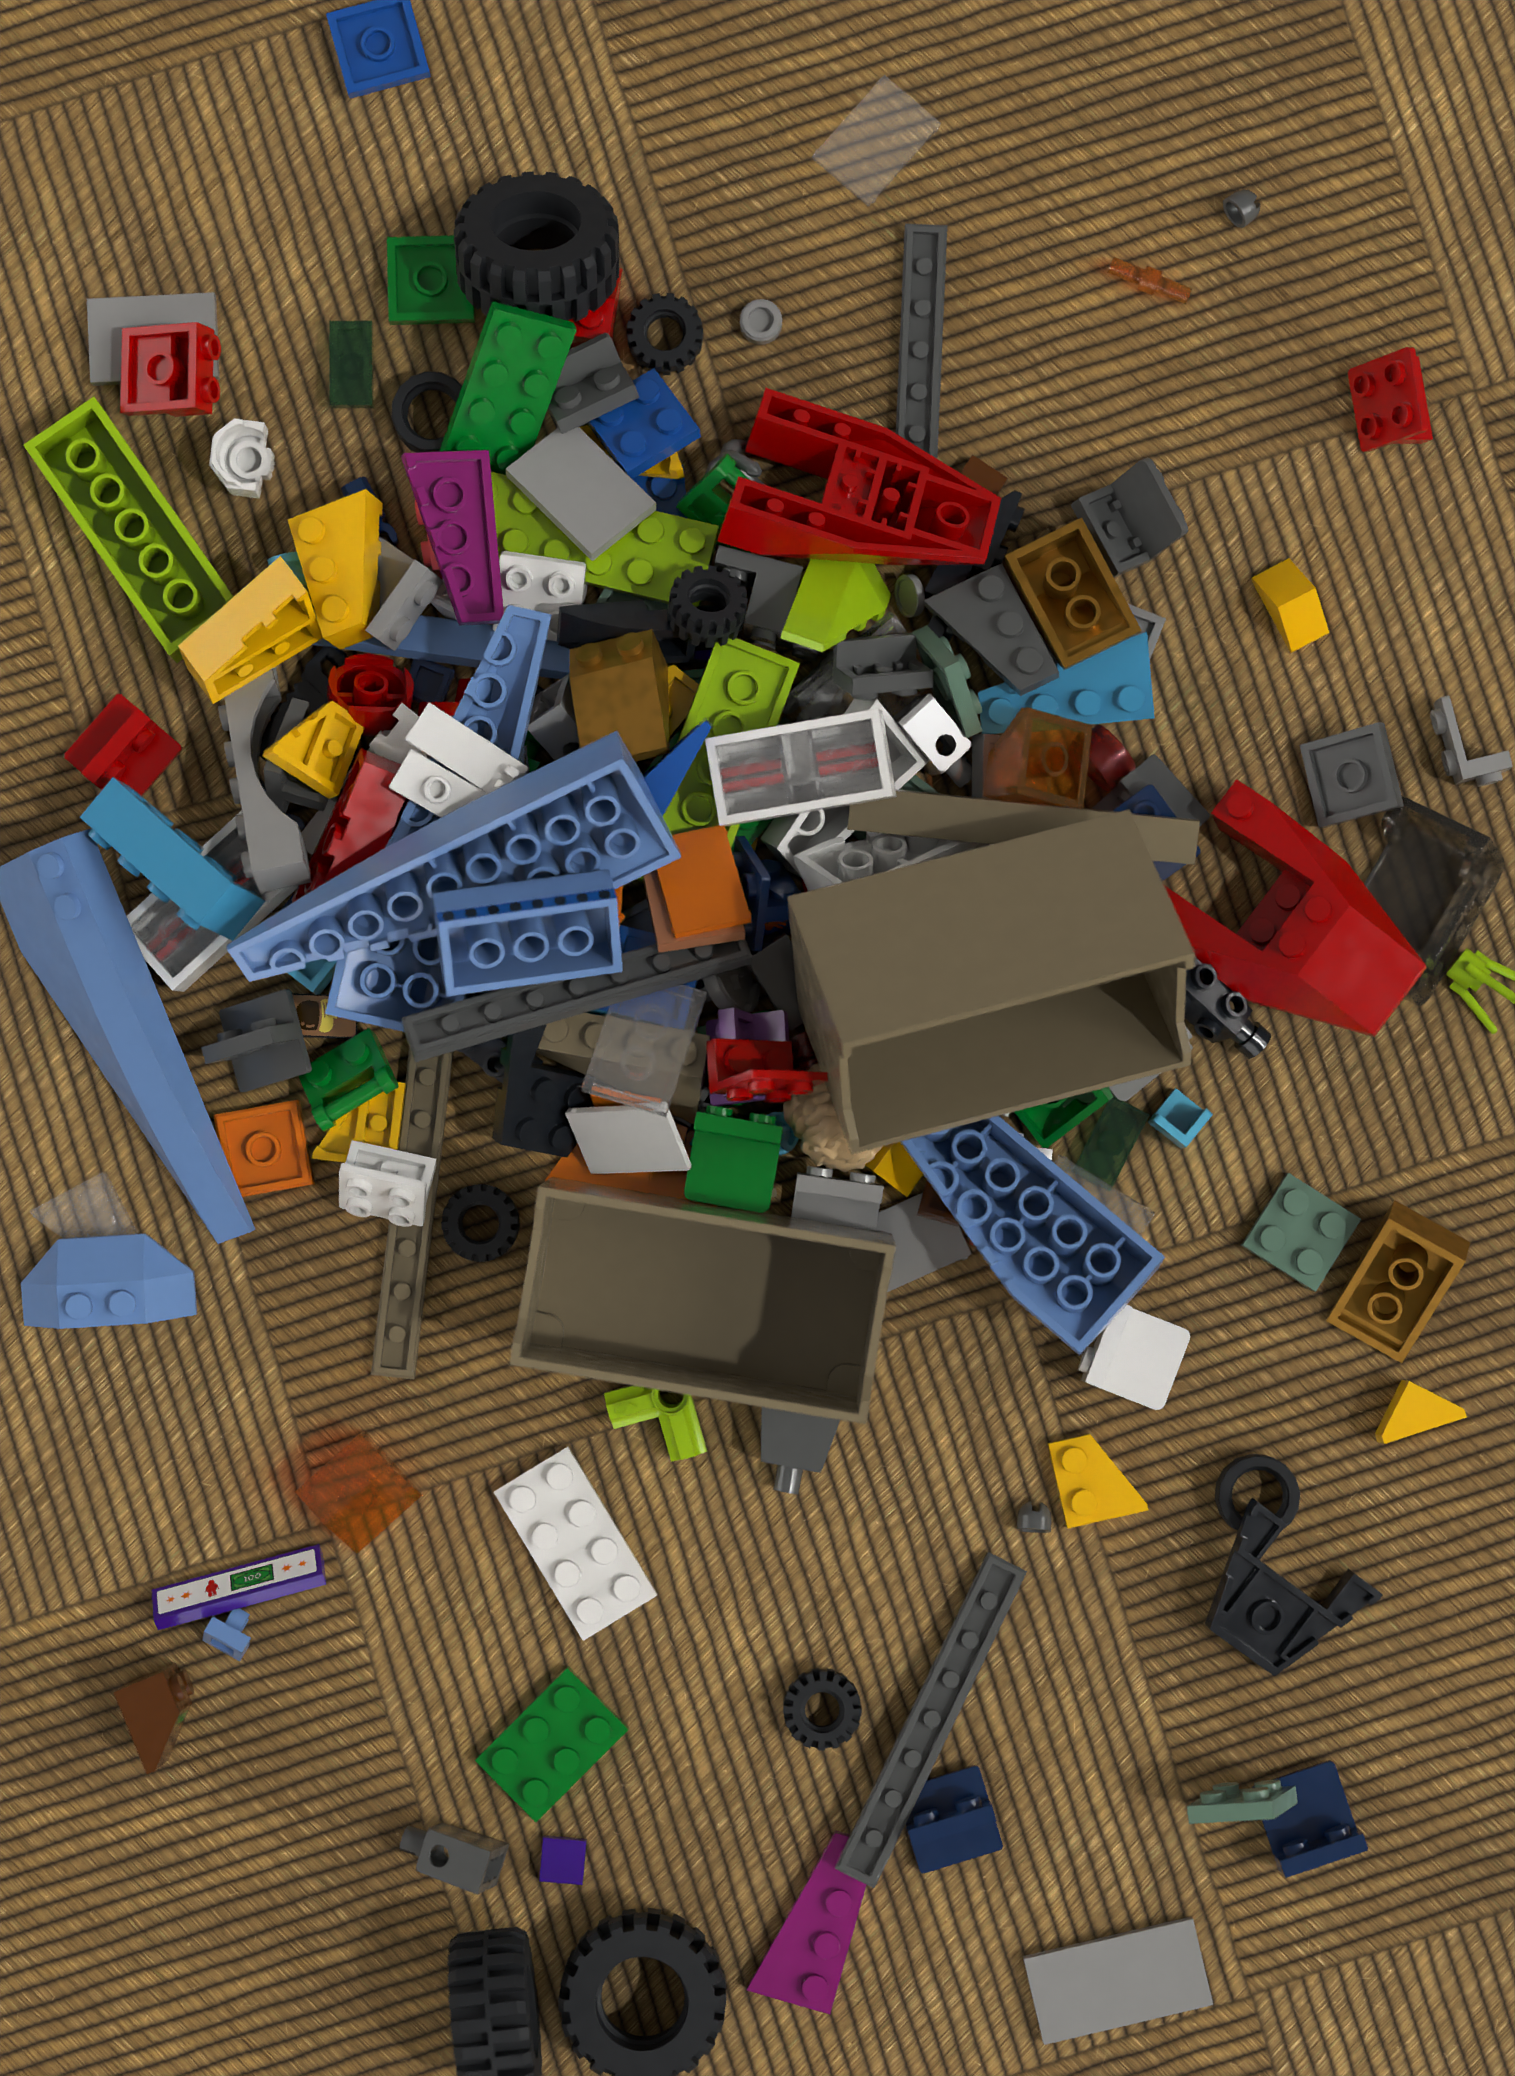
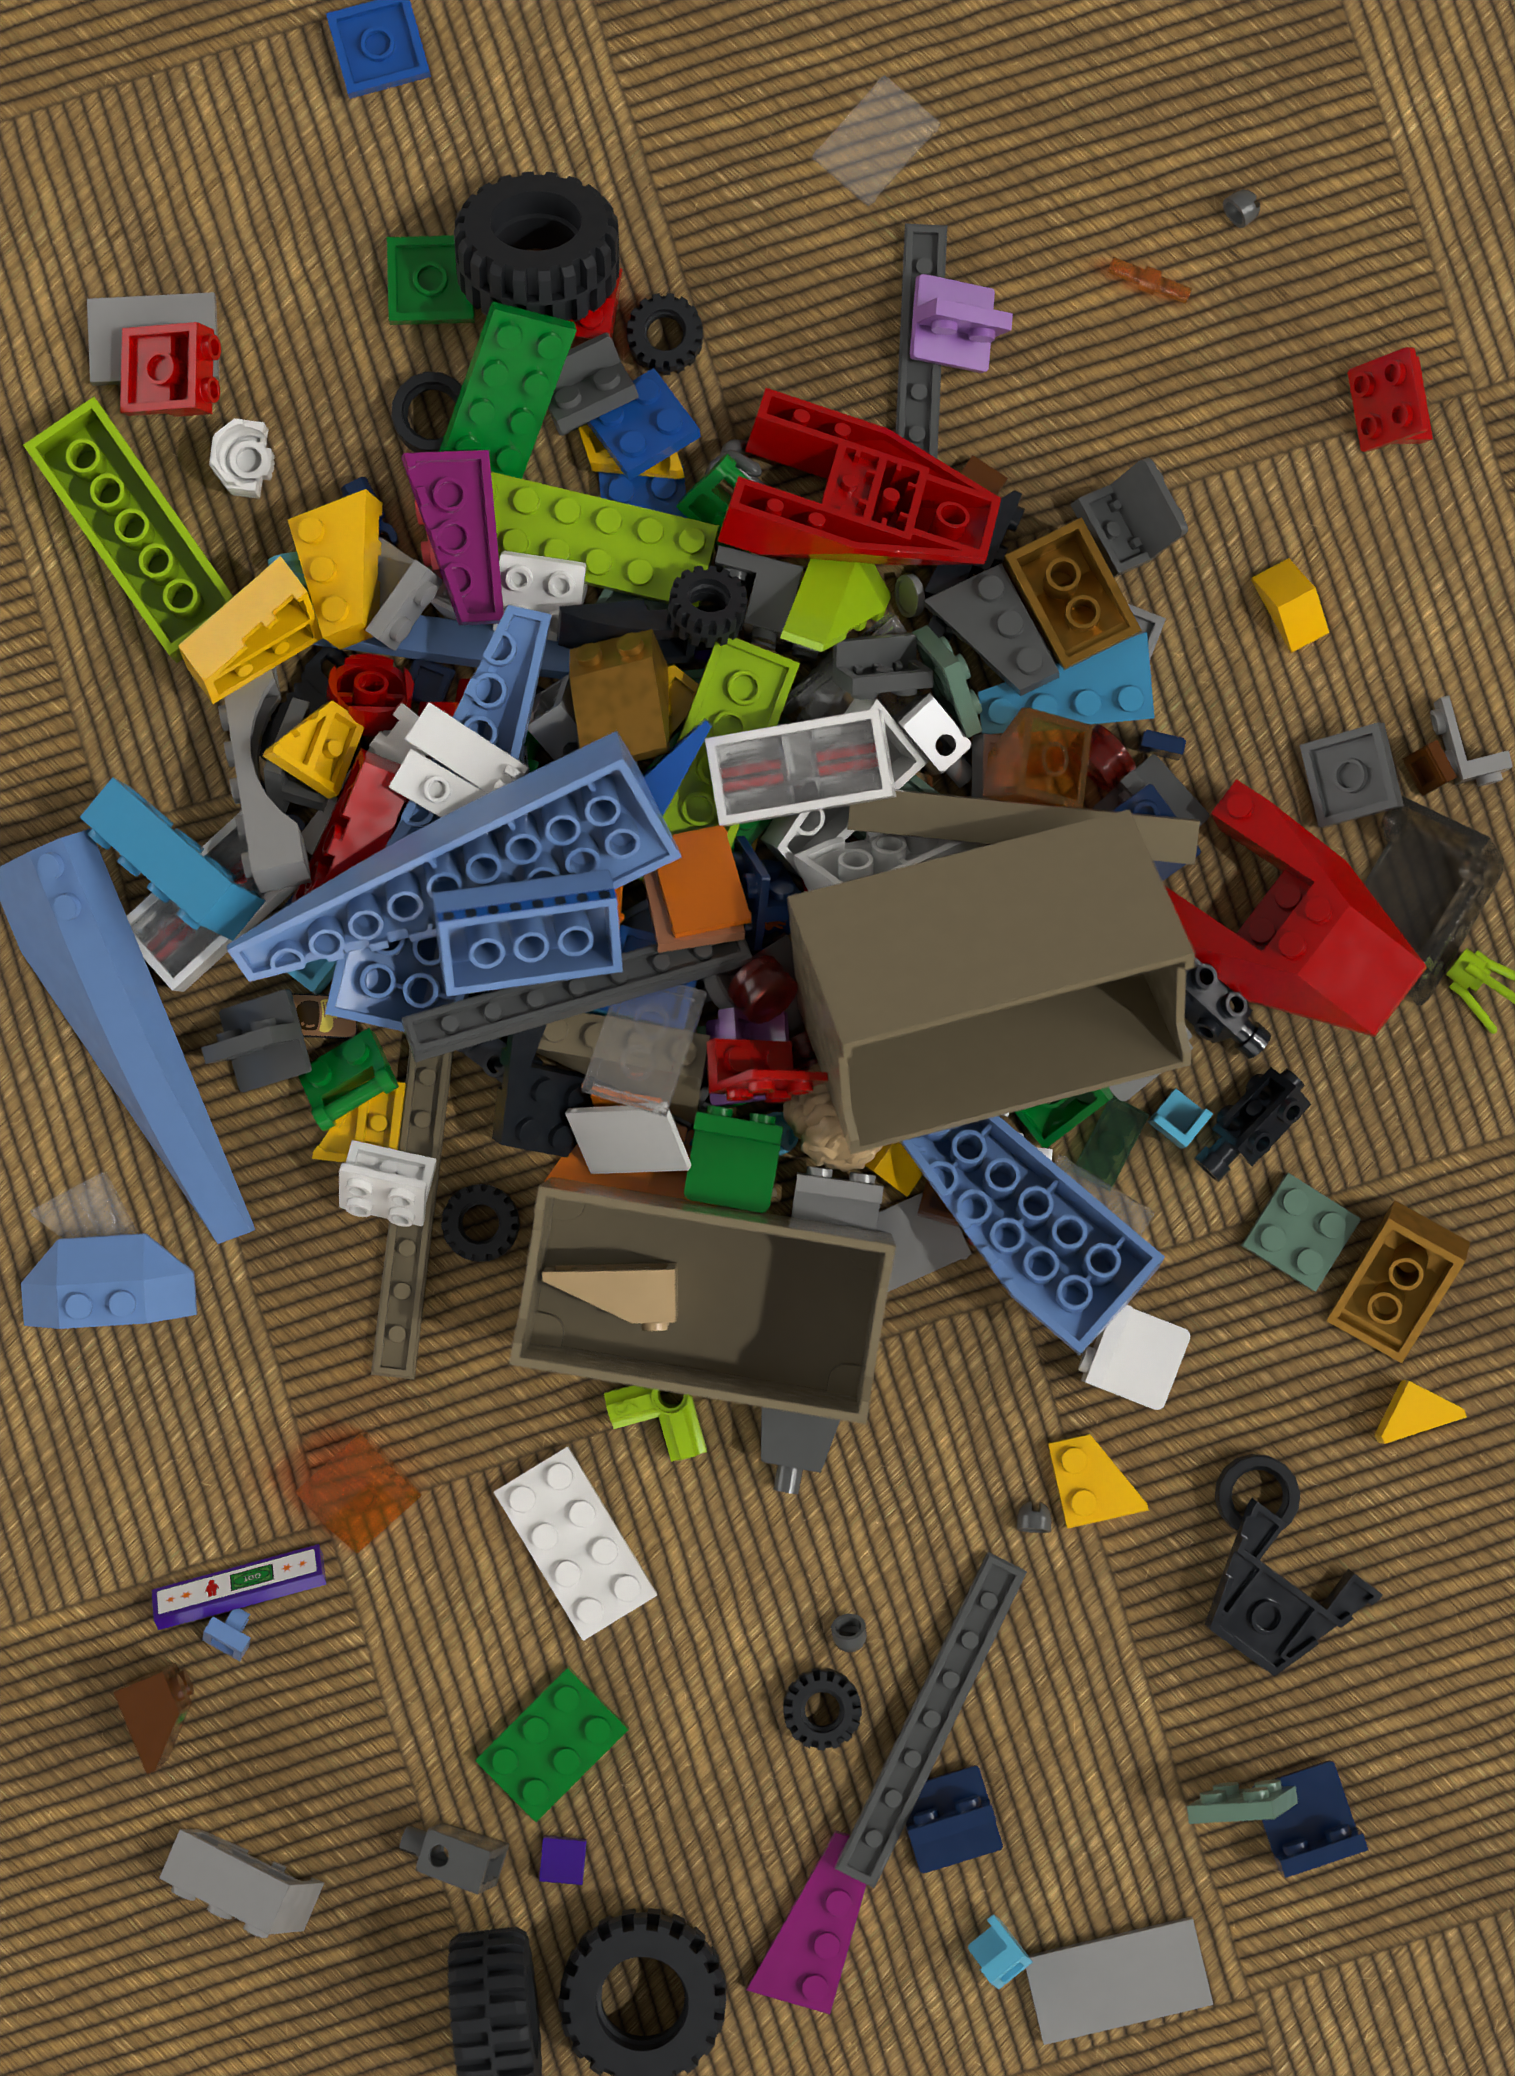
red bracket [64,694,183,796] -> none
orange tile [214,1100,315,1198] -> none
clear green plate [329,321,374,408] -> none
light grey tile [506,427,656,561] -> none
light grey tile [740,299,782,345] -> none
none -> light grey wedge [159,1829,324,1938]
none -> tan slope [542,1263,678,1331]
none -> clear red wheel [728,955,798,1024]
none -> dark grey hinge [831,1614,867,1653]
none -> medium lavender bracket [910,274,1013,373]
none -> medium azure panel [968,1914,1033,1989]
none -> dark blue tile [1137,730,1186,760]
none -> black brick [1194,1067,1311,1182]
none -> reddish brown tile [1402,740,1457,796]

